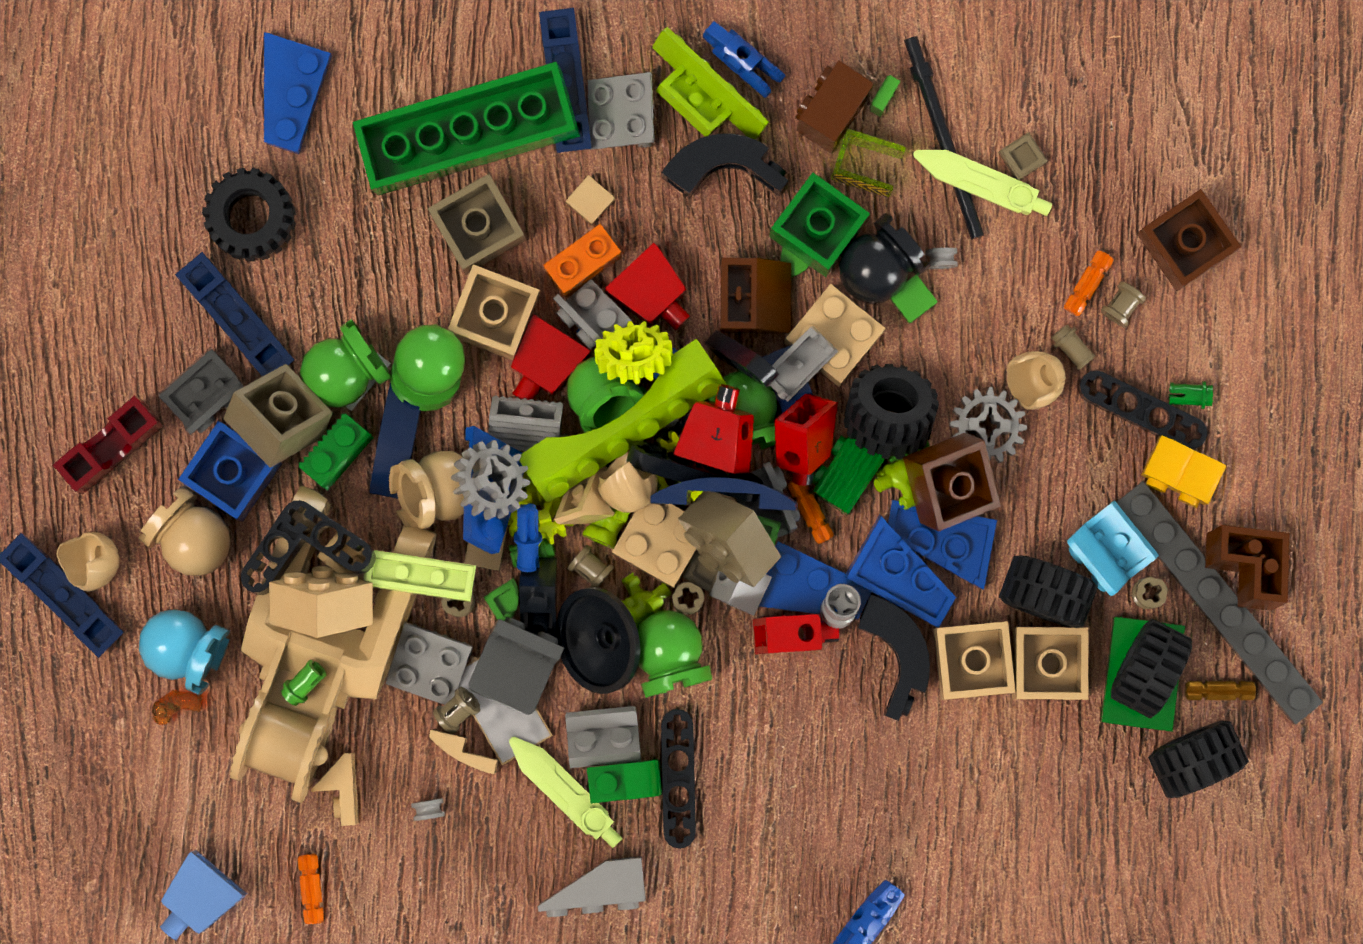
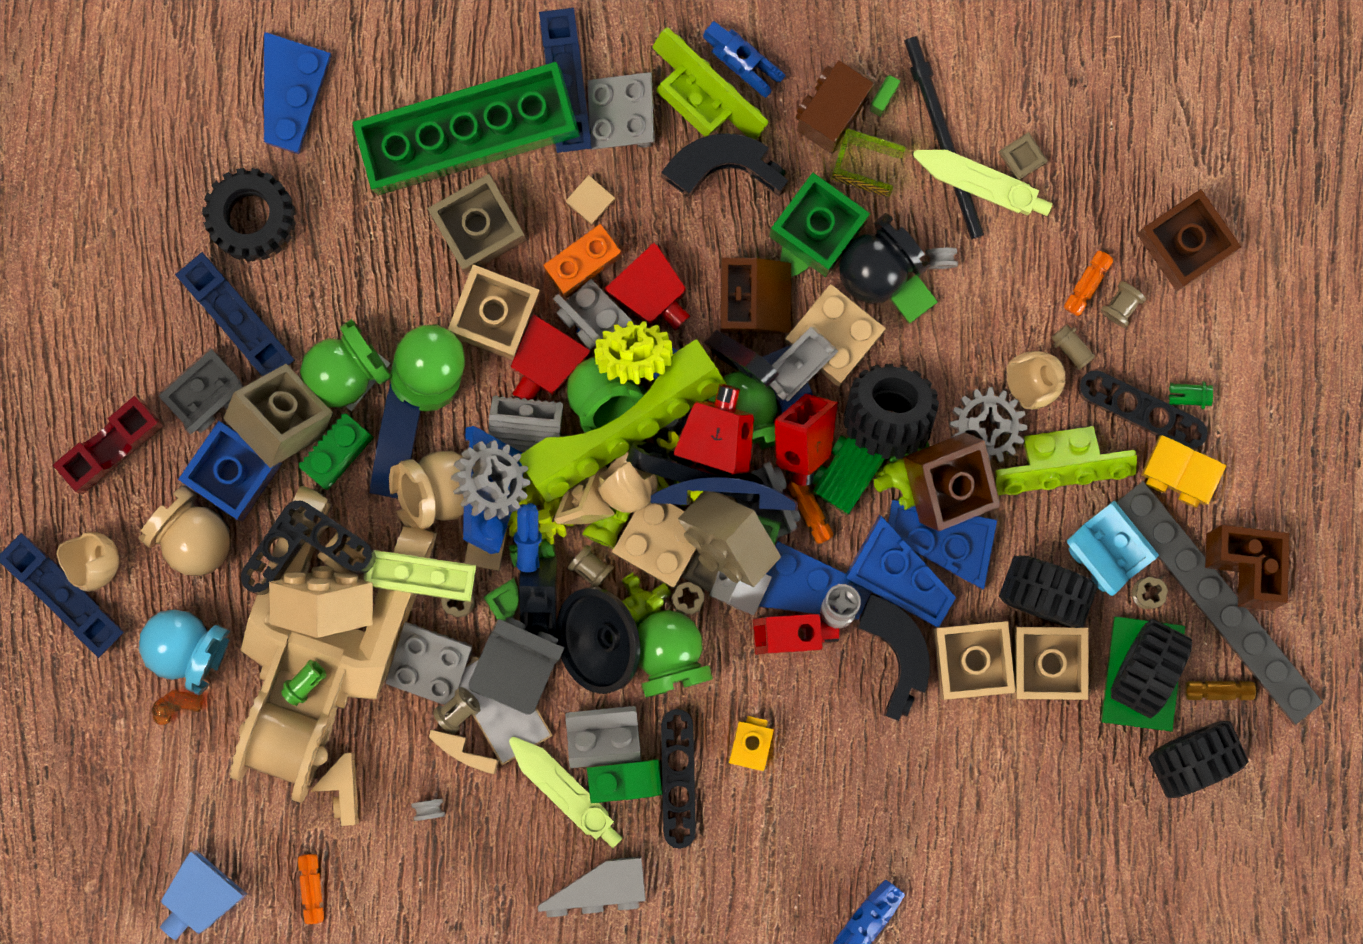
none -> yellow brick [729,716,774,771]
none -> lime bracket [995,426,1137,495]

